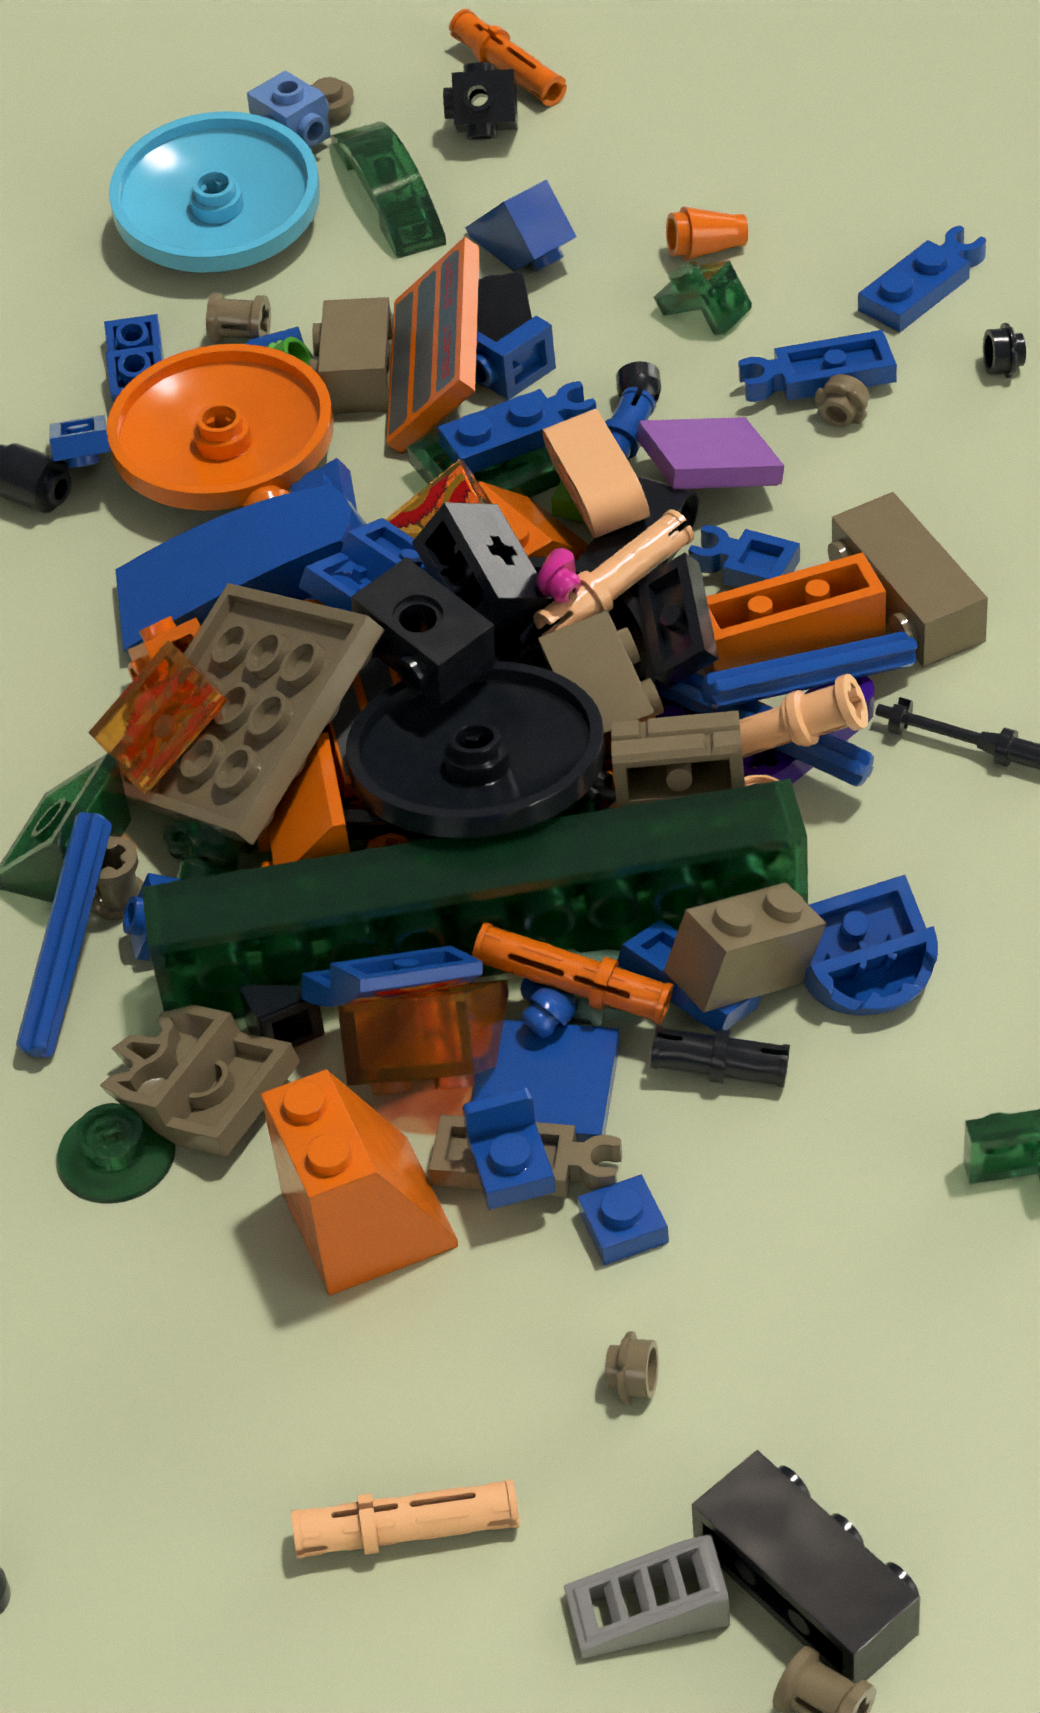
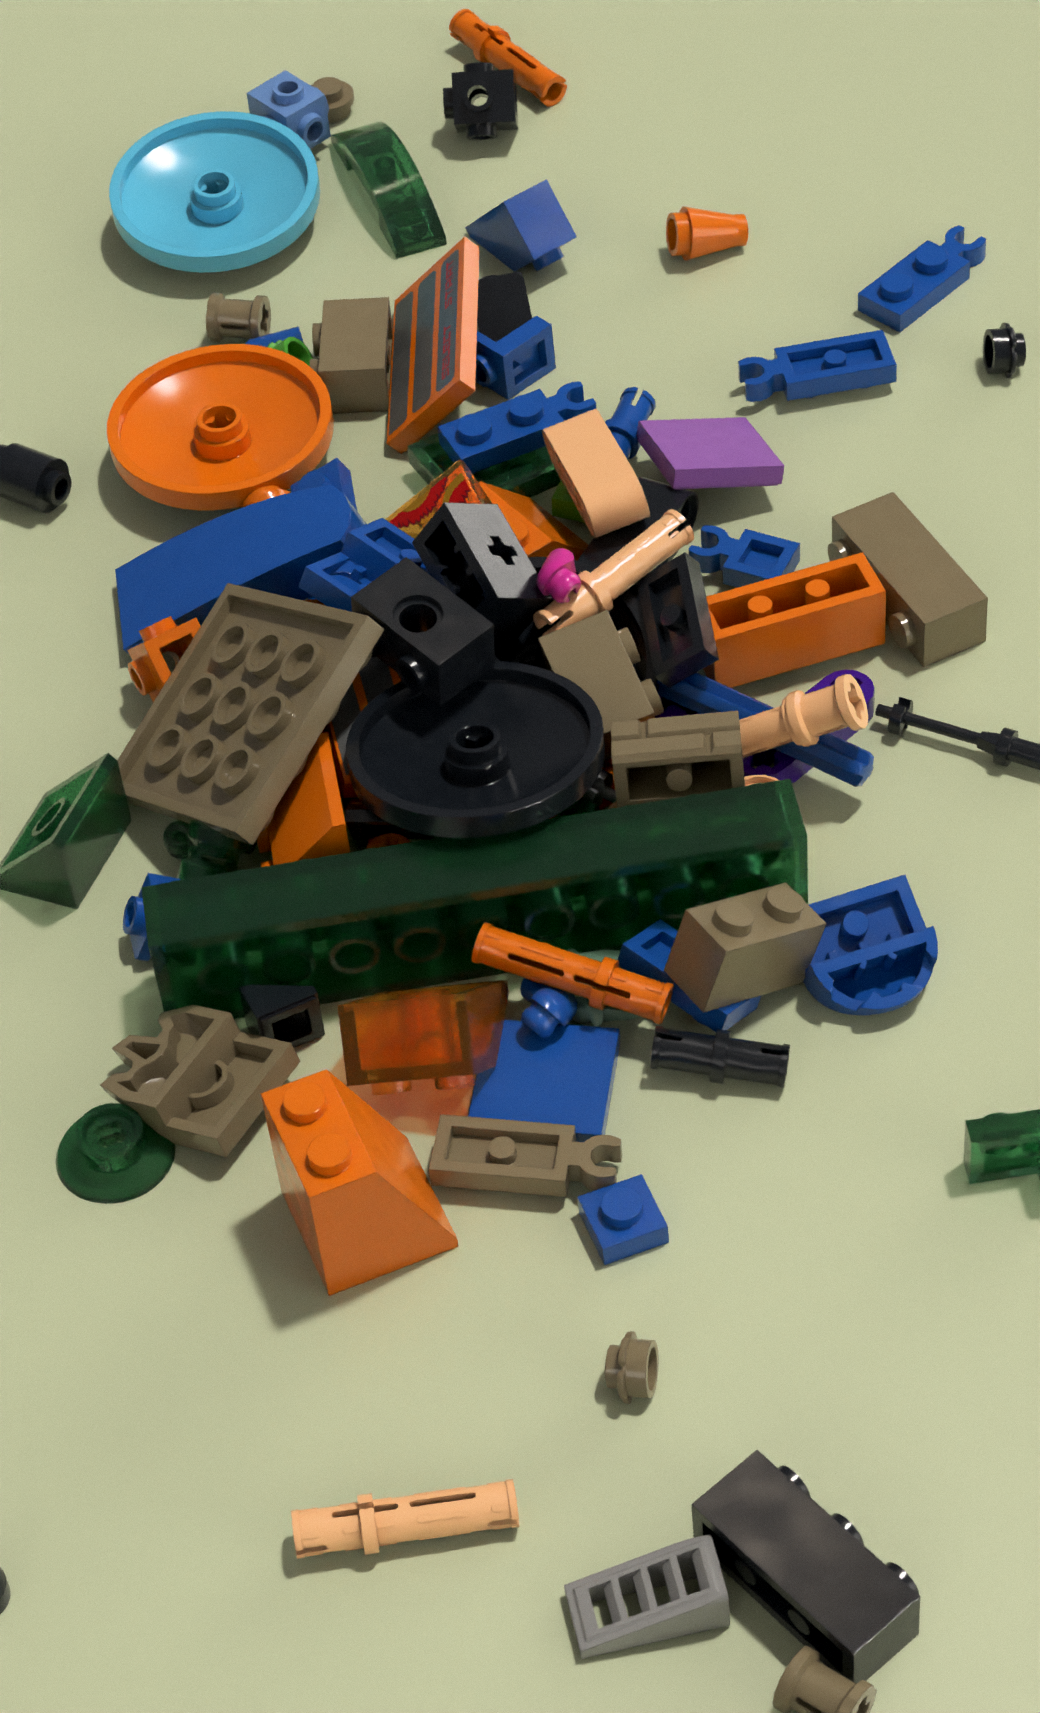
blue axle [16,812,112,1058] -> none
blue plate [49,415,110,468] -> none
clear orange slope [88,640,229,795] -> none
dark tan bush [92,836,143,920] -> none
blue slope [104,314,164,402] -> none
blue slope [301,946,483,1007] -> none
blue bracket [462,1088,556,1210] -> none
black hinge [616,361,661,406] -> none
clear green bracket [653,260,752,335] -> none
blue axle [701,631,918,710] -> none
dark tan plate [815,374,869,427] -> none

